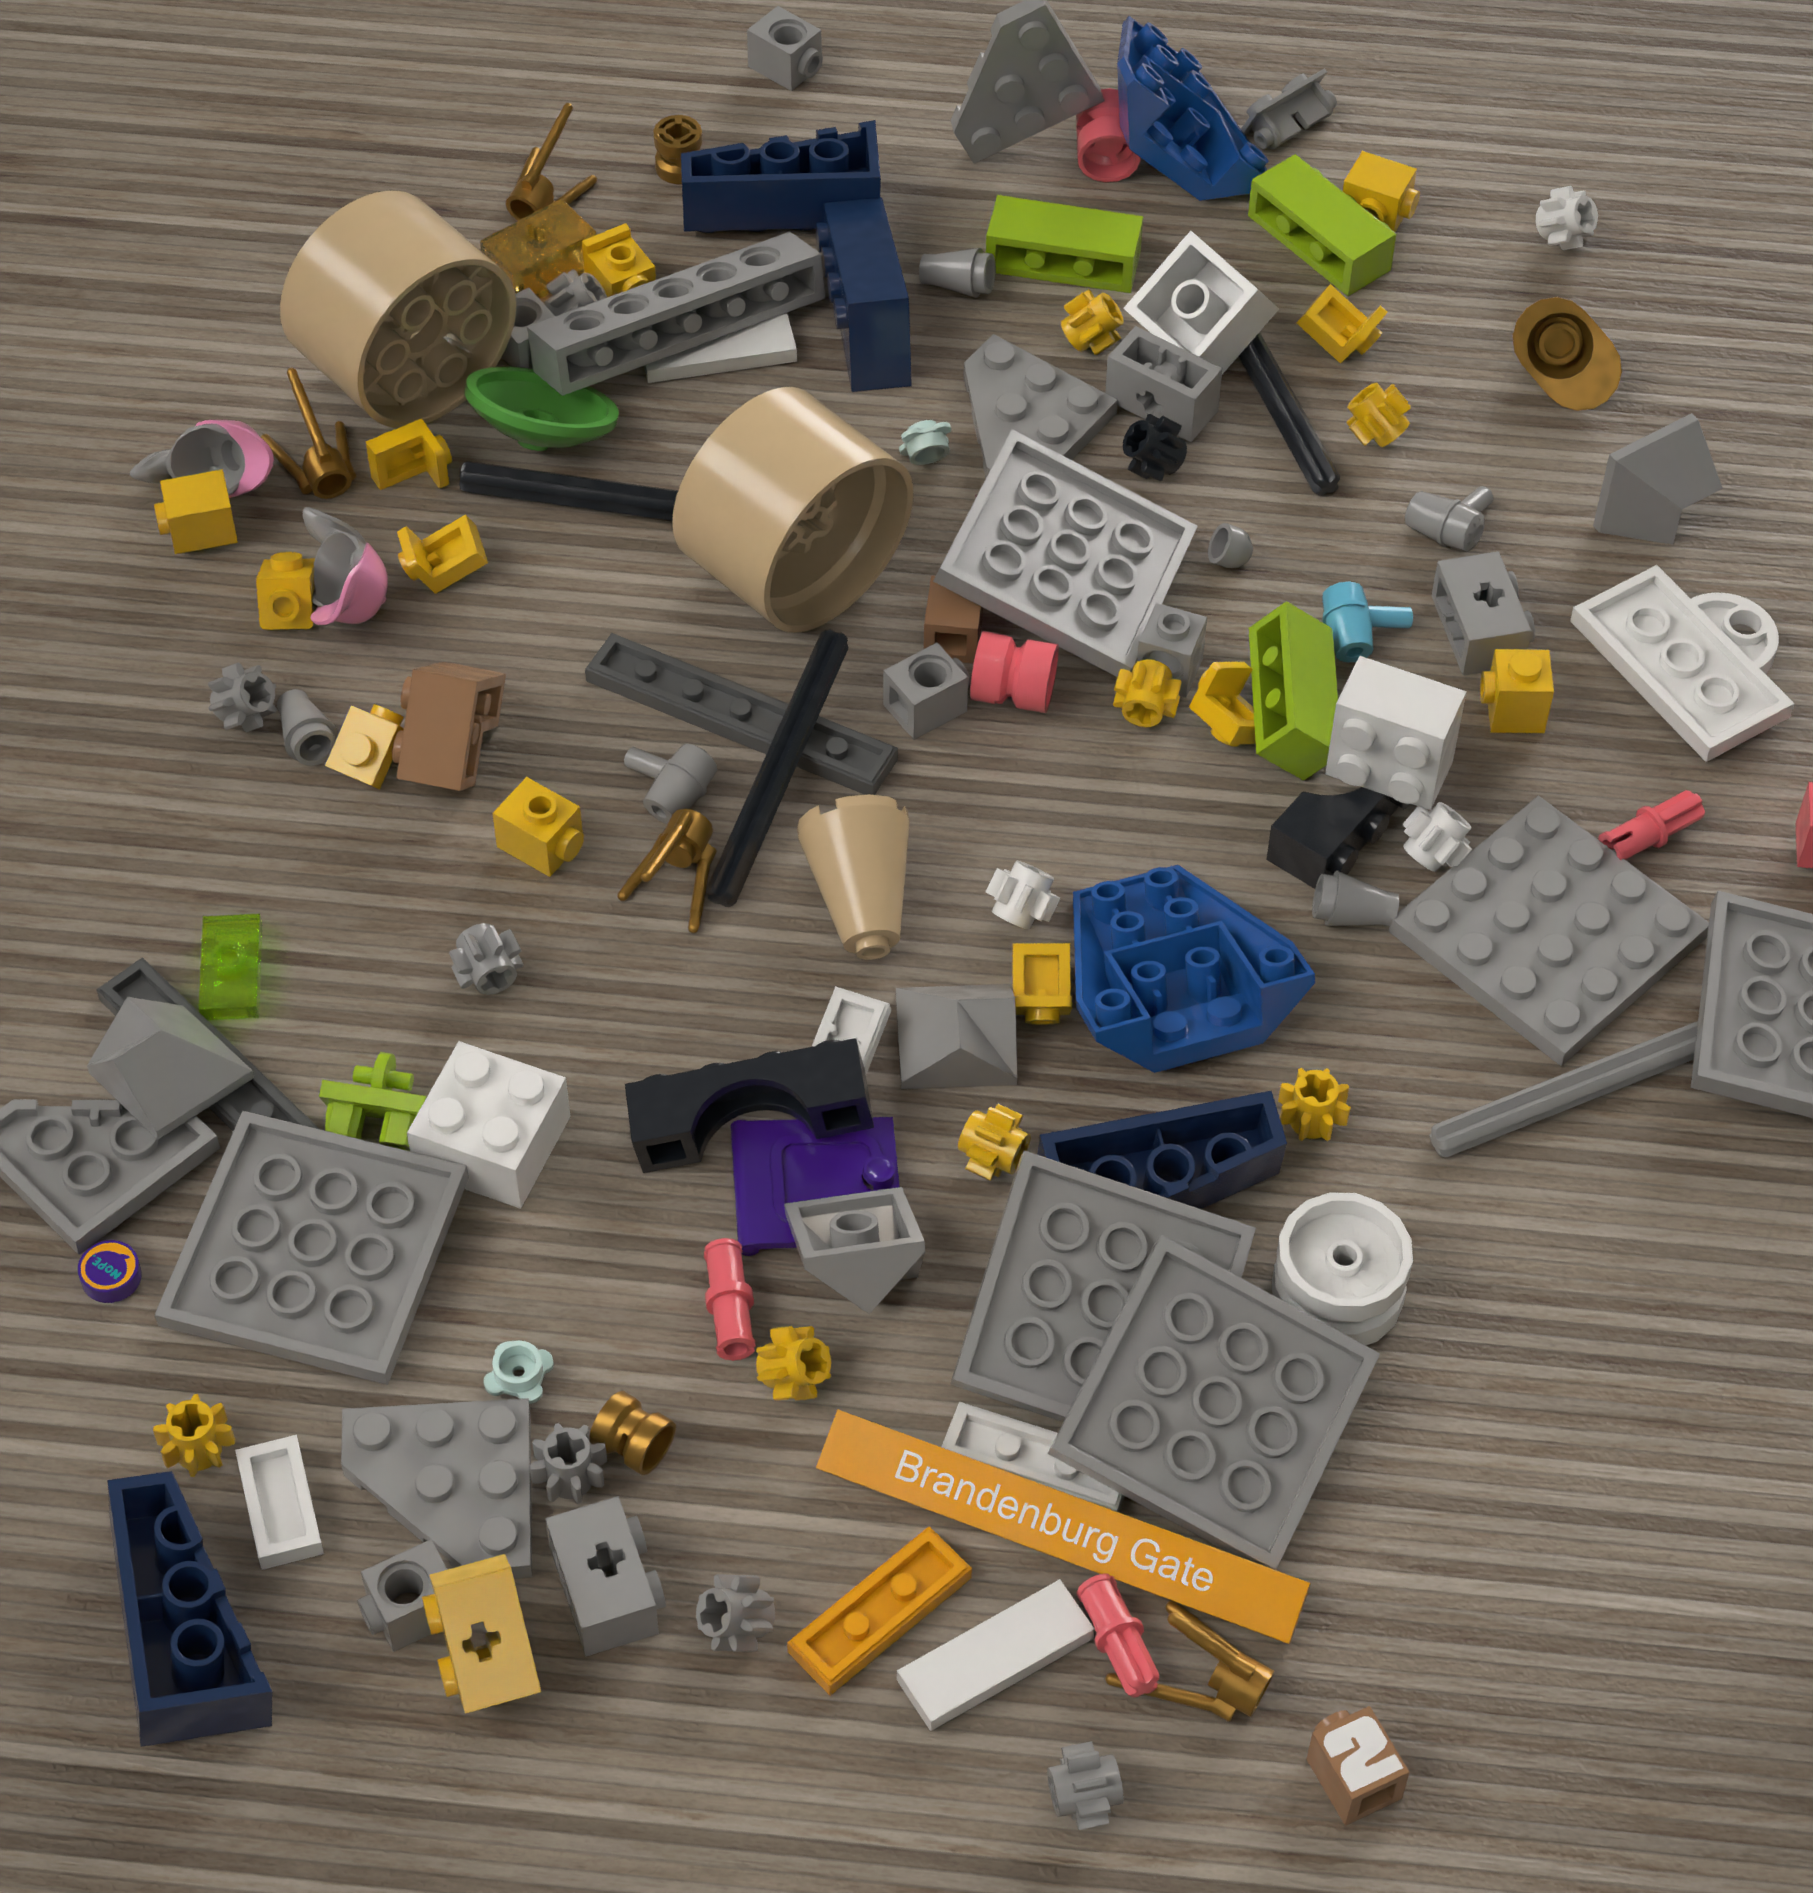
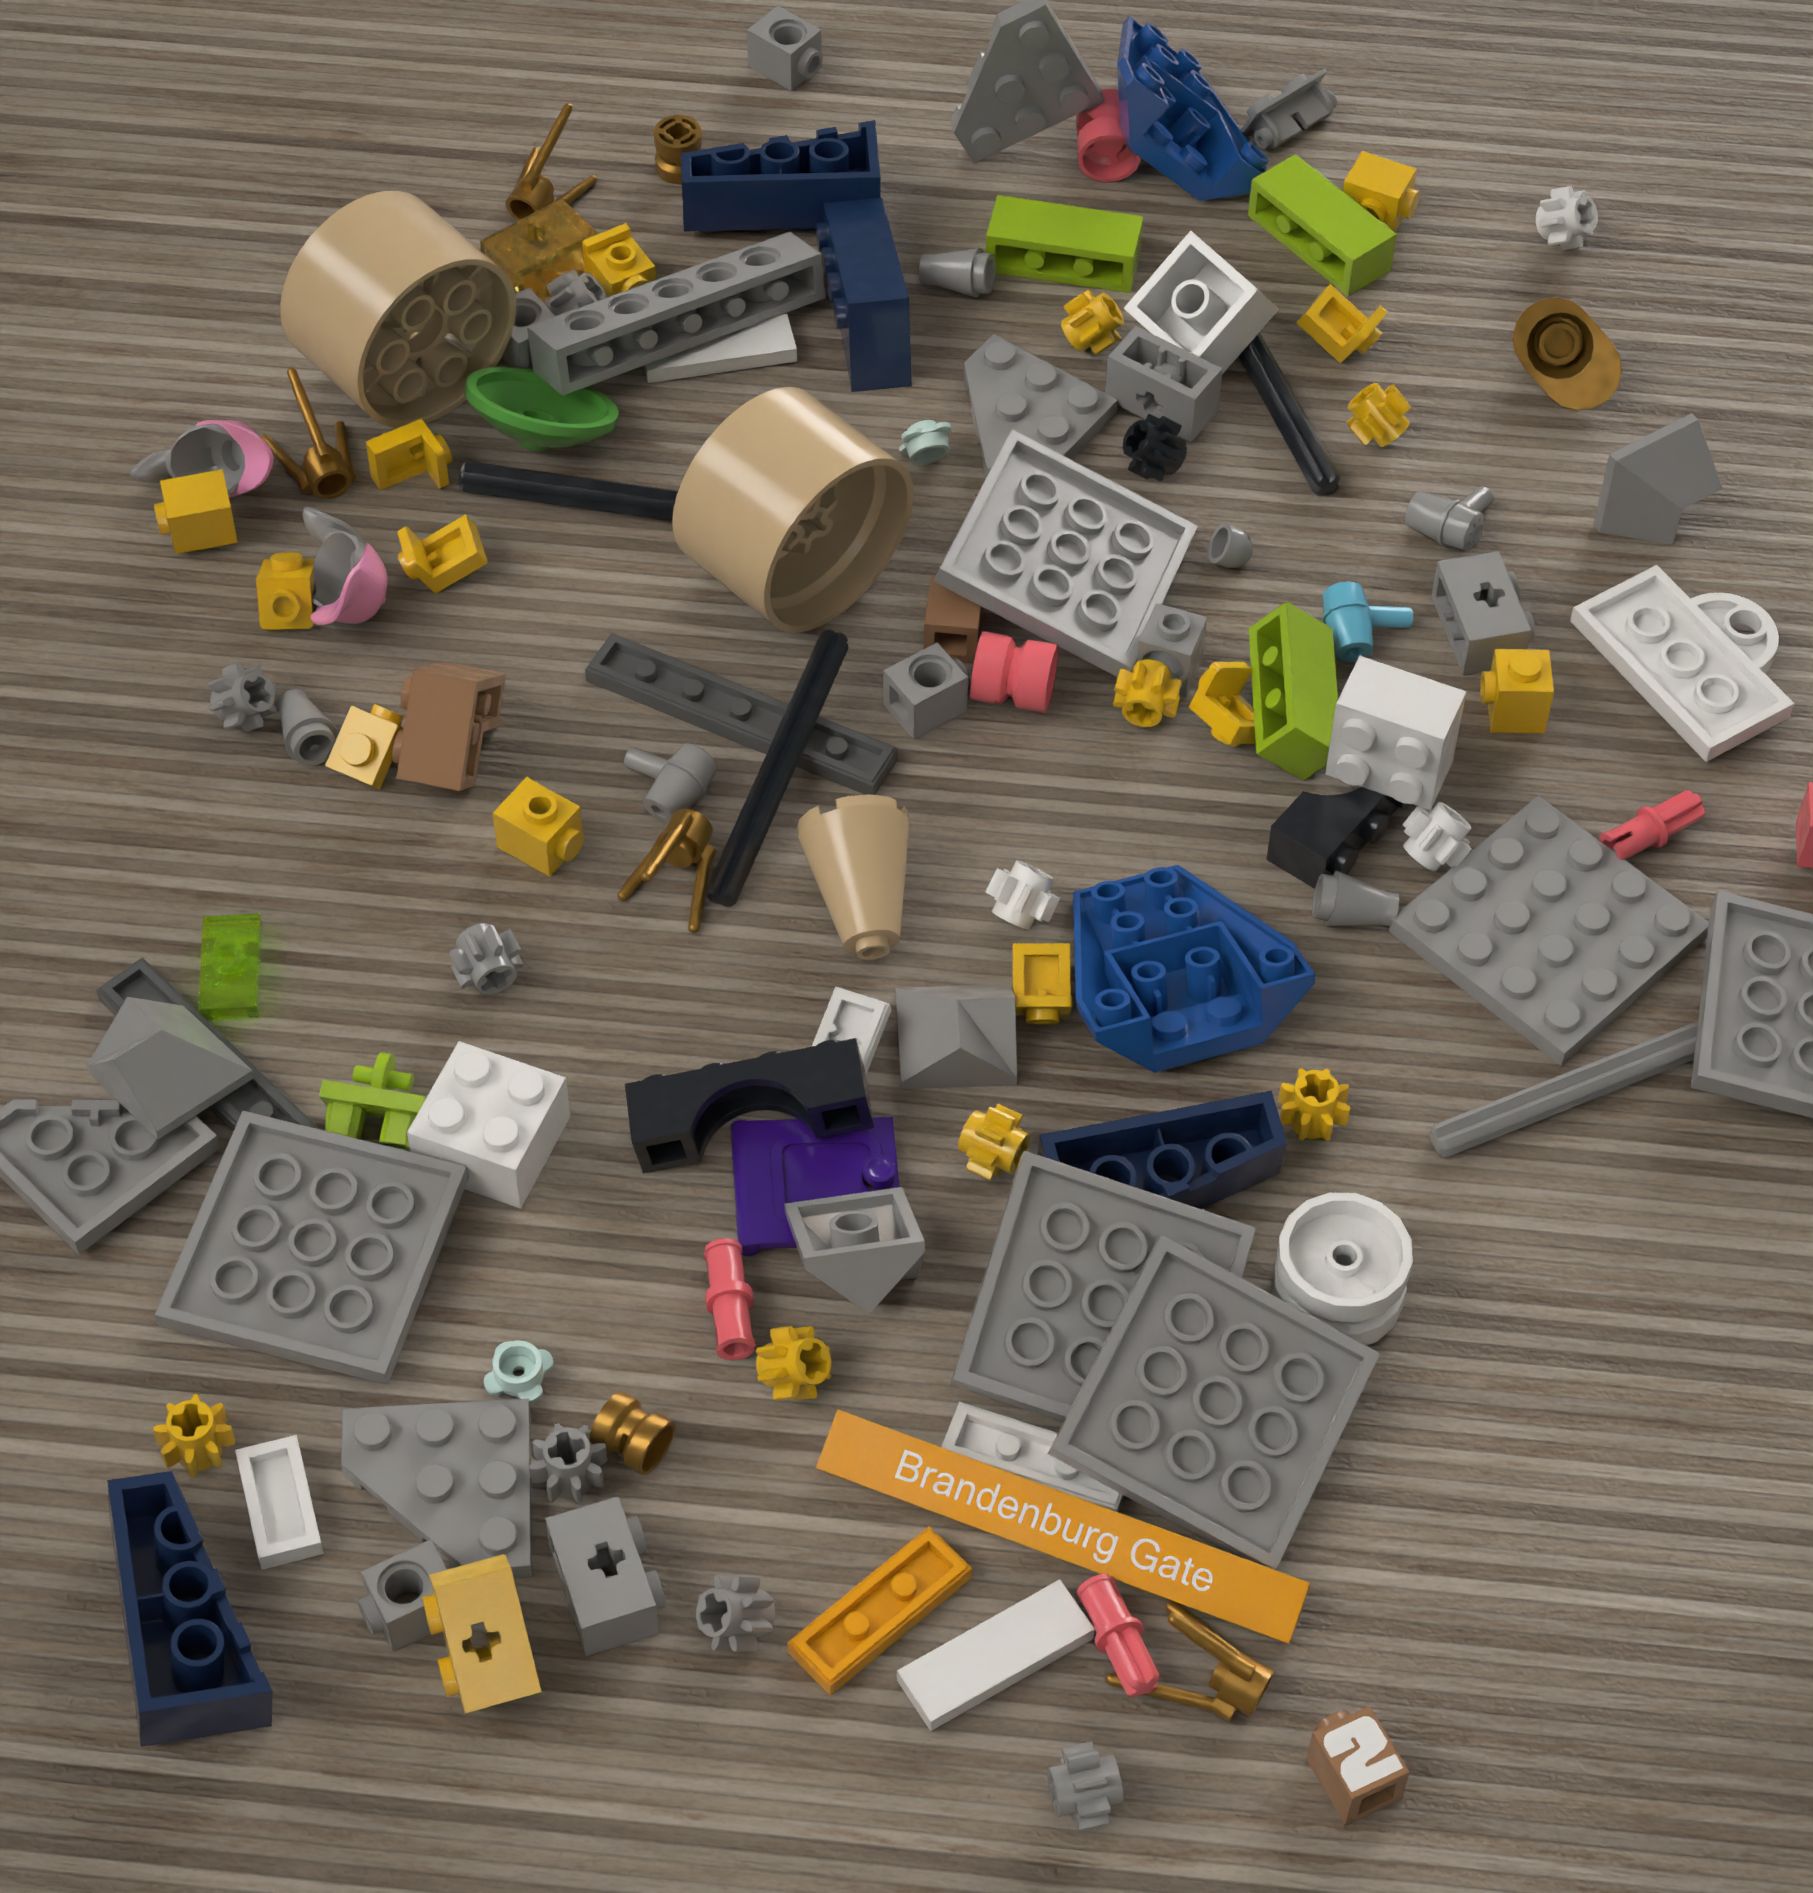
dark purple tile [78,1240,142,1303] -> none

